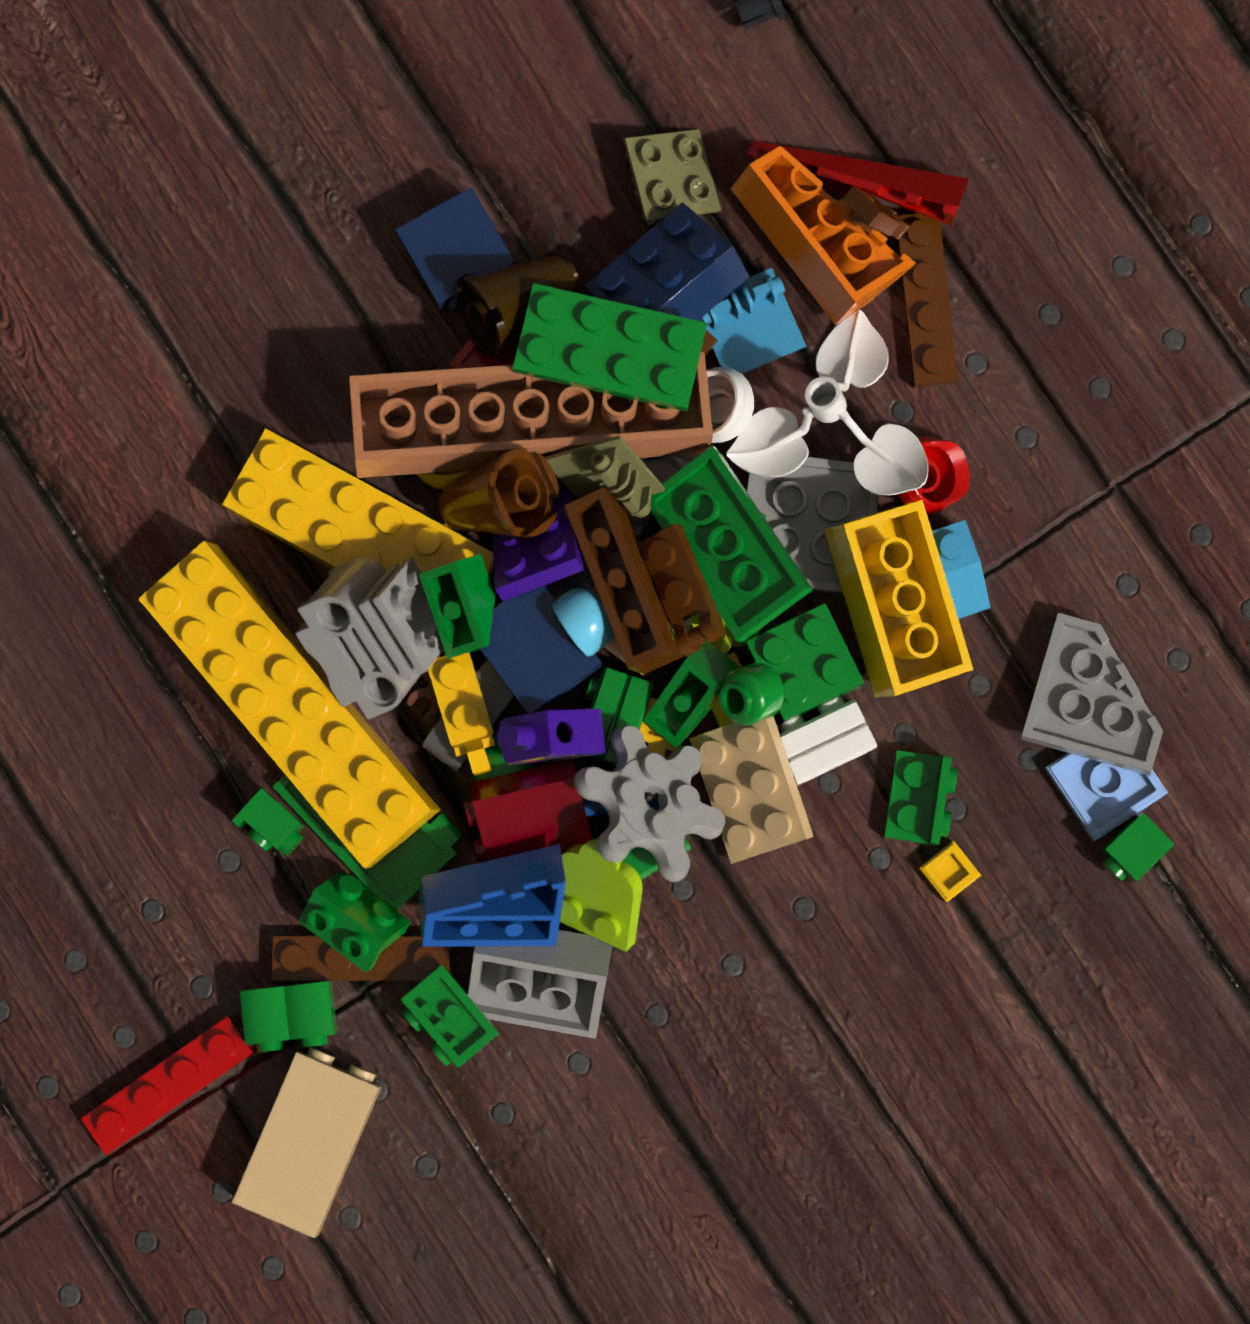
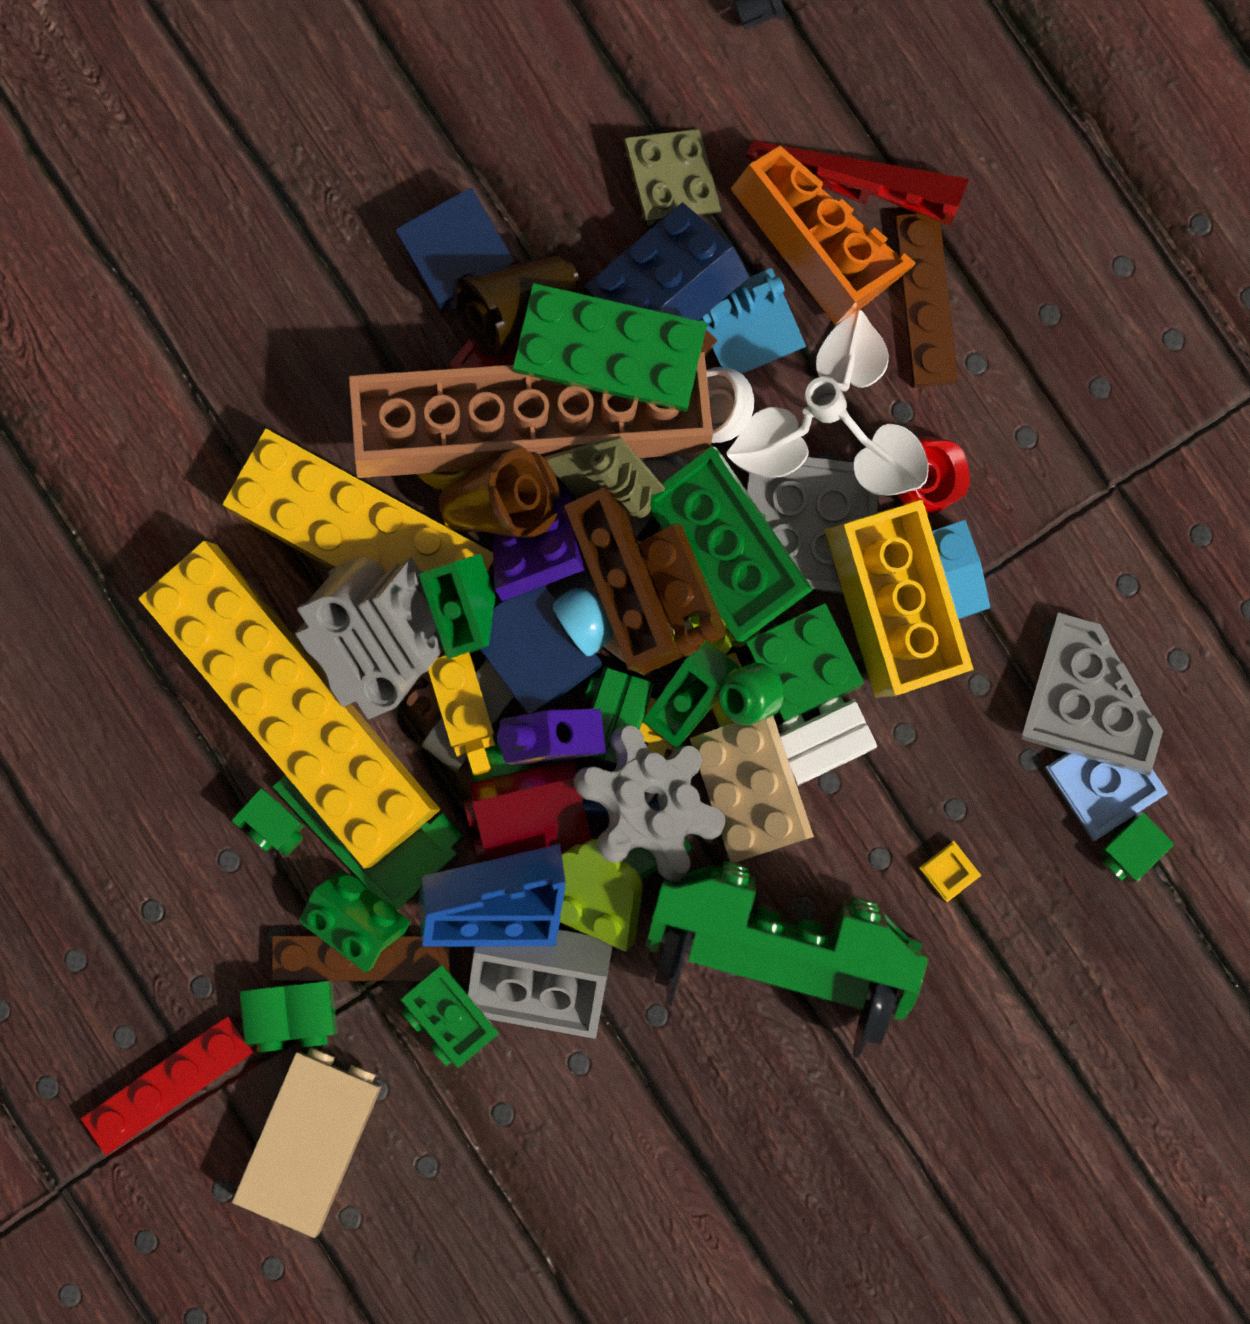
reddish brown plate [843,185,911,240] -> none
green bracket [883,750,958,846] -> none
none -> green piece [645,861,929,1058]

